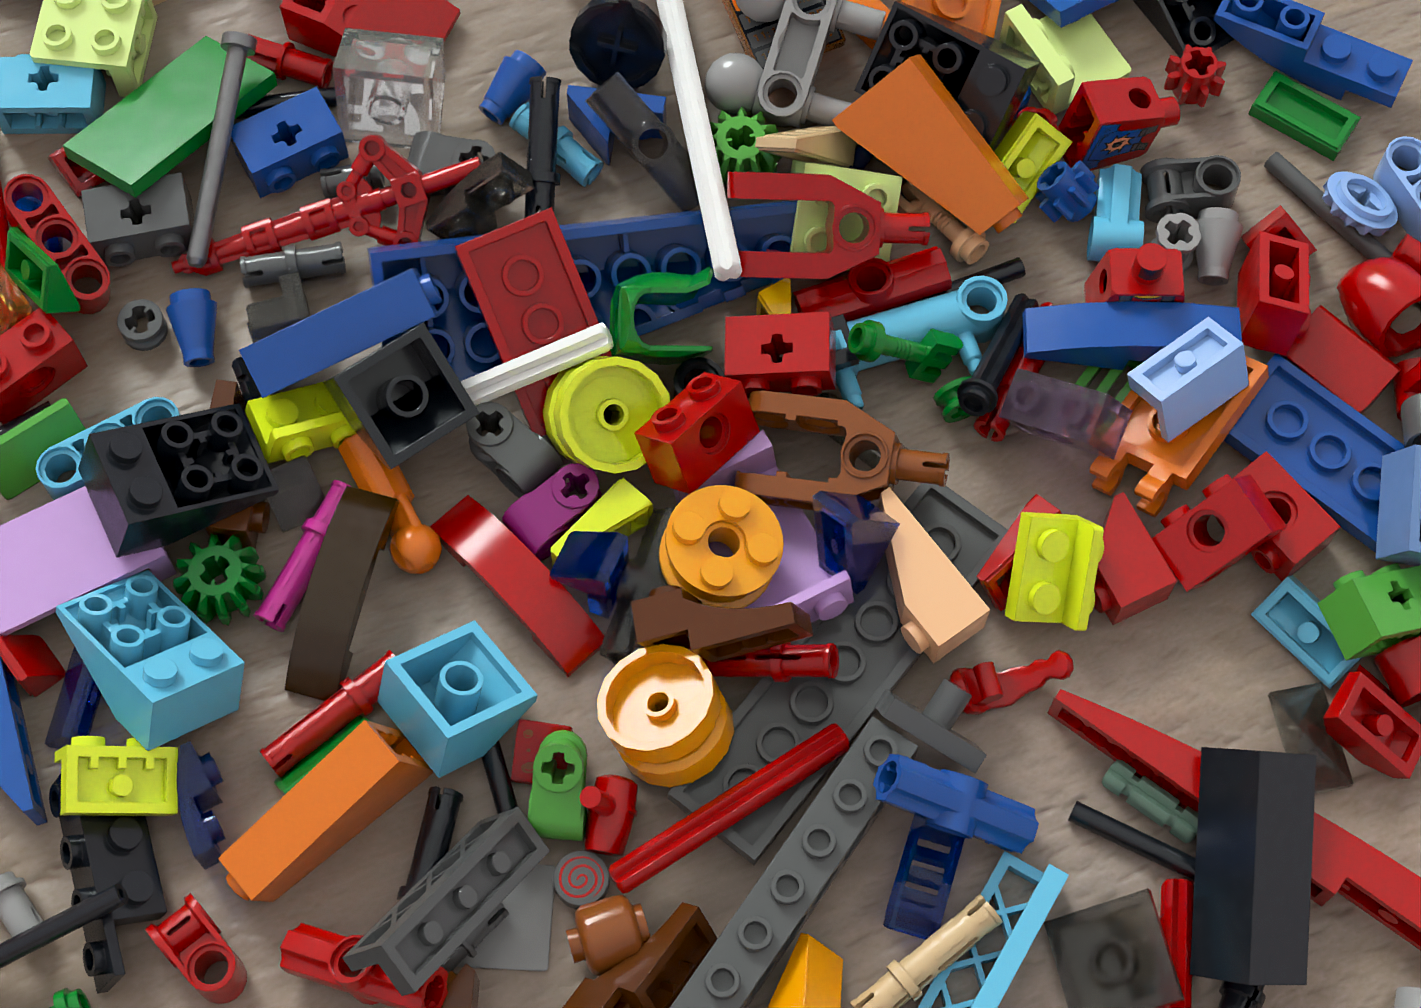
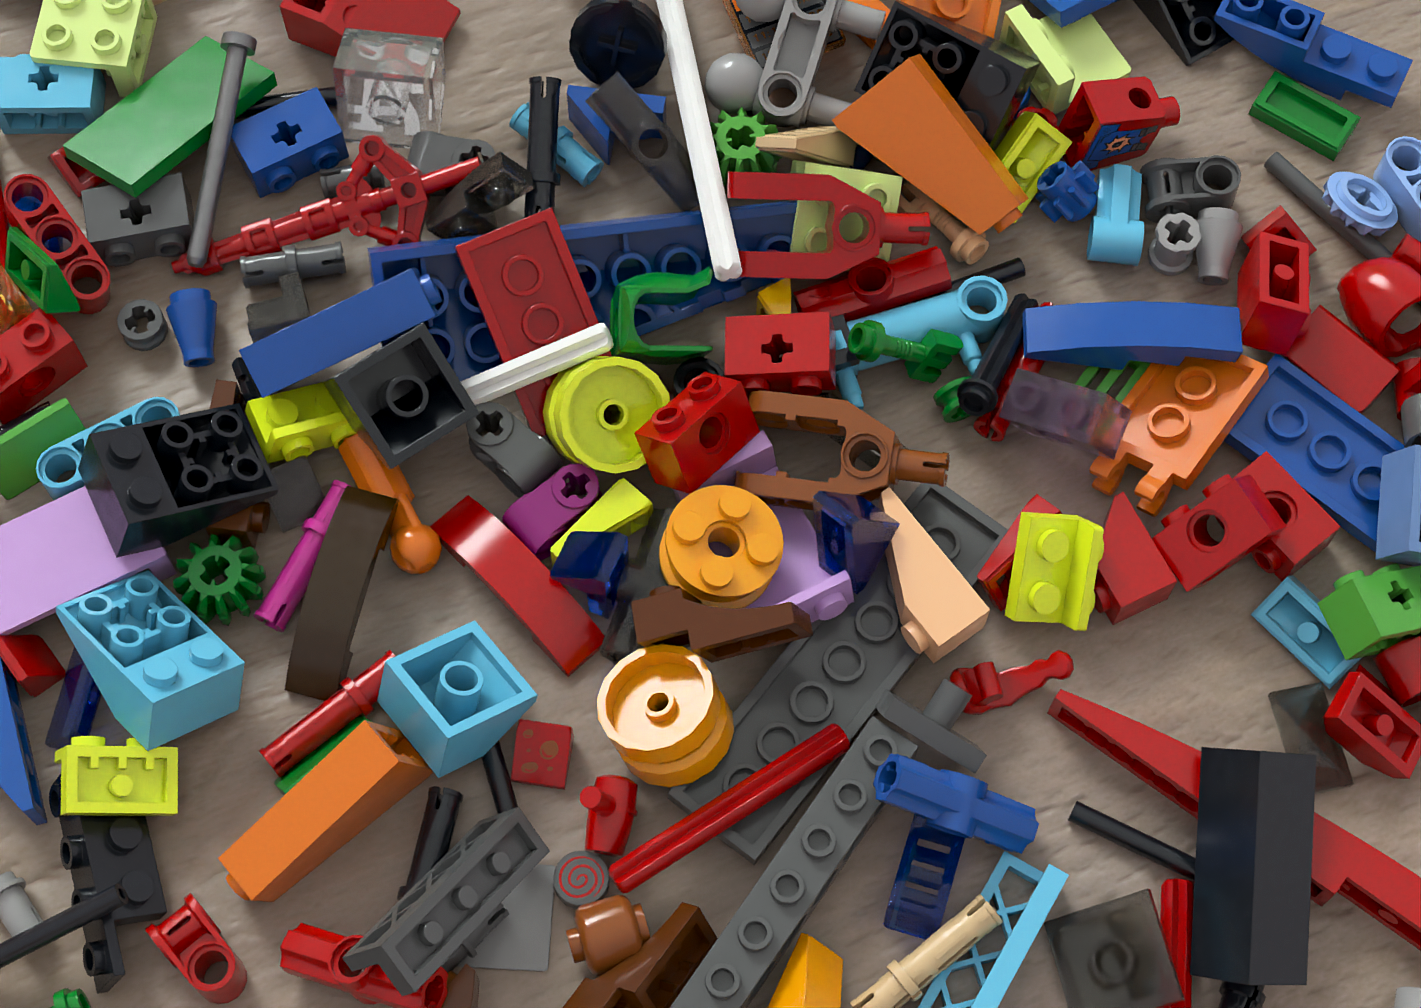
clear blue slope [177,741,226,870] -> none
red axle [247,34,334,88] -> none
blue cone [479,50,546,125] -> none
bright green piece [528,730,588,841] -> none
red pin [687,642,839,682] -> none
red torso [1084,243,1185,303] -> none
sand green axle [1102,759,1198,843] -> none
light blue panel [1127,317,1249,443] -> none
red gear [1164,44,1226,108] -> none

